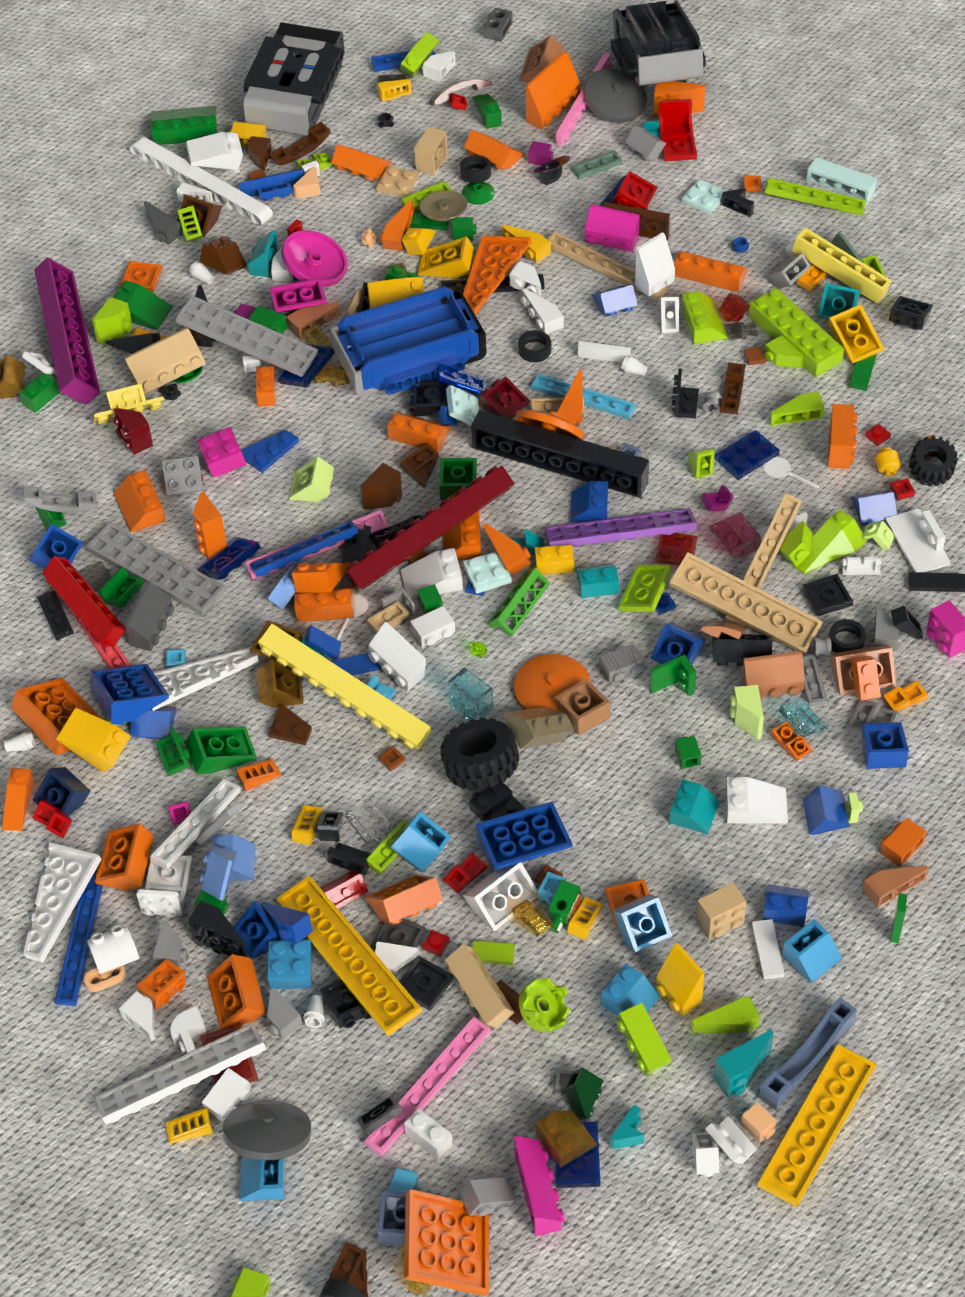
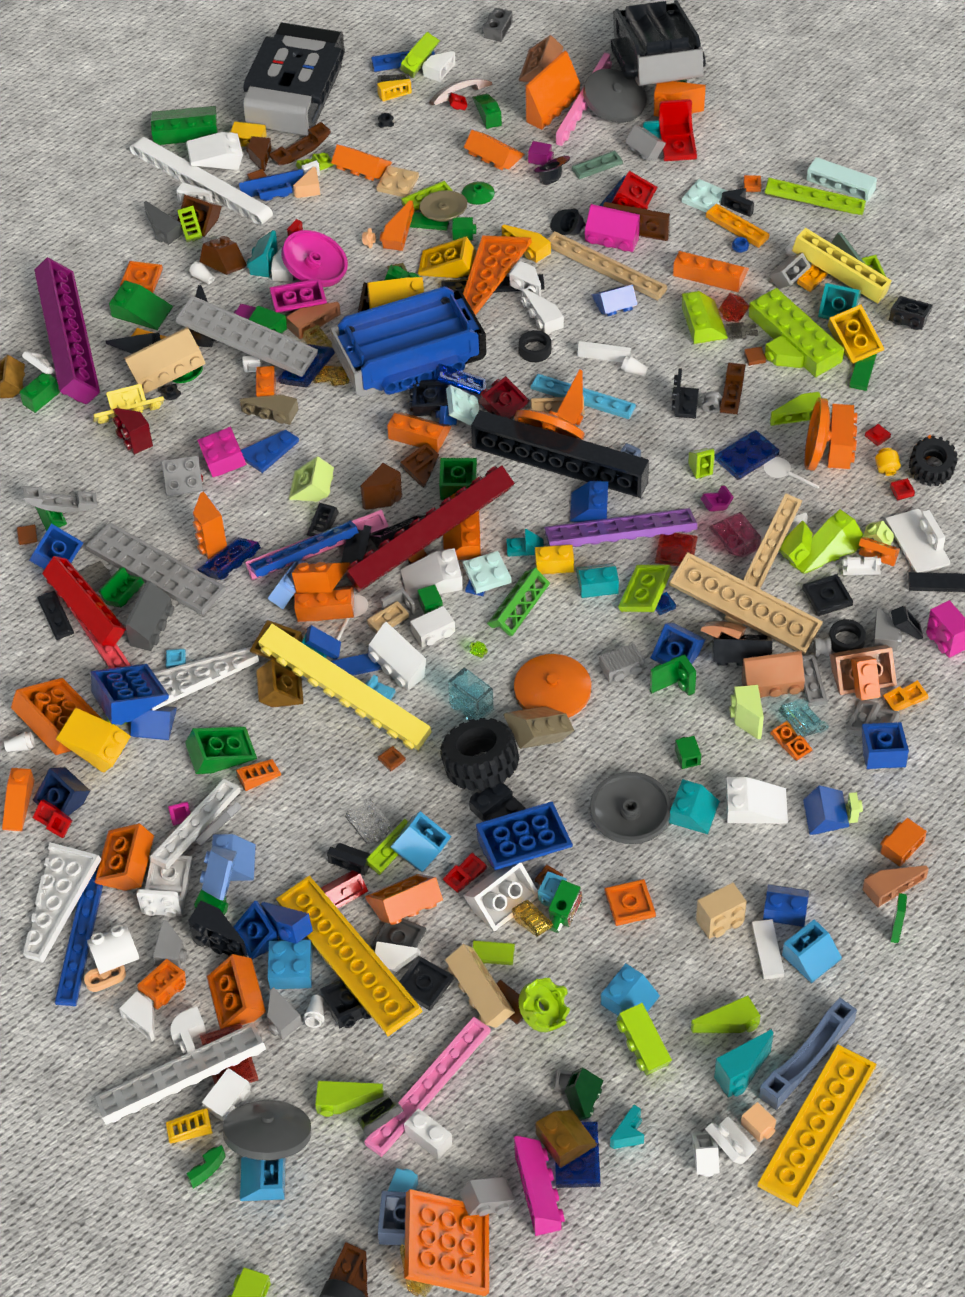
lime slope [92,297,133,344] -> none
orange slope [114,469,166,532] -> none
green bracket [156,727,191,776] -> none
reddish brown wing [268,704,312,745] -> none
yellow slope [291,805,323,845] -> none
black slope [317,811,343,842] -> none
tan plate [342,289,362,319] -> none
yellow slope [402,228,436,255] -> none
tan brick [414,126,448,176] -> none
red plate [422,929,450,957] -> none
black tyre [460,155,491,183] -> none
orange slope [483,523,532,575] -> none
medium nougat slope [555,679,611,735] -> none
yellow slope [567,897,604,940] -> none
dark azure brick [613,894,672,952] -> none
white slope [635,232,675,297] -> none
yellow slope [655,943,705,1016] -> none
white slope [660,297,679,333] -> none
slope [851,490,897,526] -> none
none -> dark orange tile [17,524,38,545]
none -> green slope [186,1145,226,1189]
none -> dark tan slope [240,394,299,425]
none -> black slope [307,502,339,537]
none -> lime slope [315,1081,384,1117]
none -> black piece [550,208,586,235]
none -> dark grey dish [590,772,671,844]
none -> light orange plate [706,204,769,248]
none -> orange dish [804,397,832,471]
none -> orange bracket [859,537,900,566]

